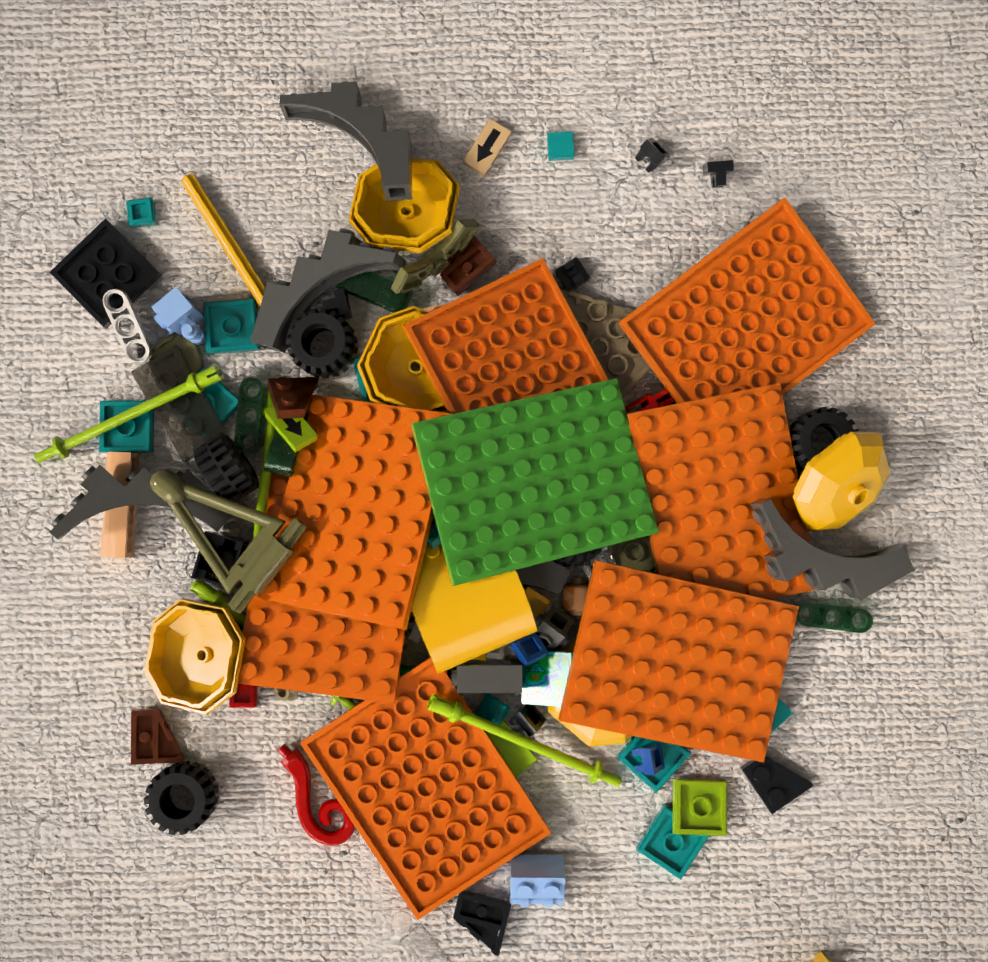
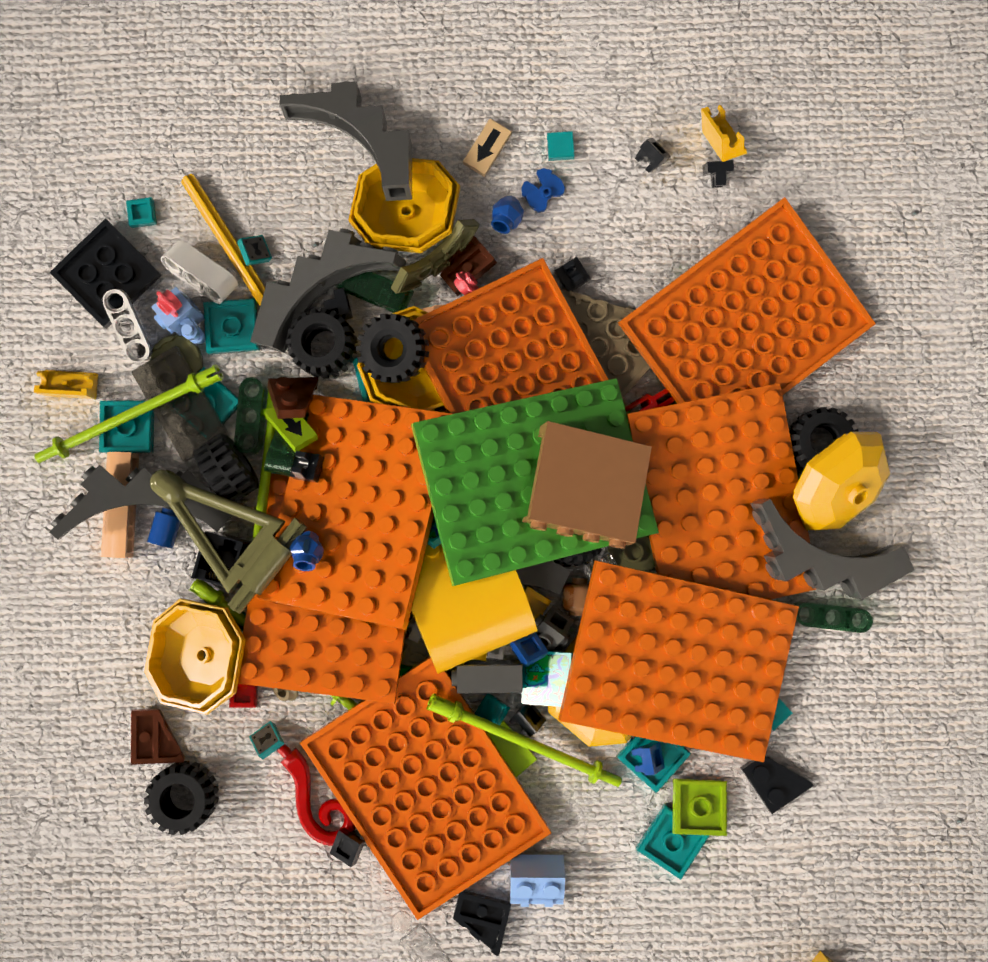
none -> yellow hinge [34,370,98,399]
none -> blue brick [147,507,181,548]
none -> coral plate [156,290,182,317]
none -> white beam [161,240,238,304]
none -> tile [237,235,272,266]
none -> tile [249,721,285,760]
none -> black tile [290,451,324,483]
none -> blue rock [290,531,324,571]
none -> black tile [330,828,365,867]
none -> black tyre [356,313,429,383]
none -> coral plate [454,271,479,295]
none -> blue rock [491,196,524,234]
none -> blue piece [521,168,565,213]
none -> medium nougat panel [522,421,652,549]
none -> yellow hinge [701,105,747,162]

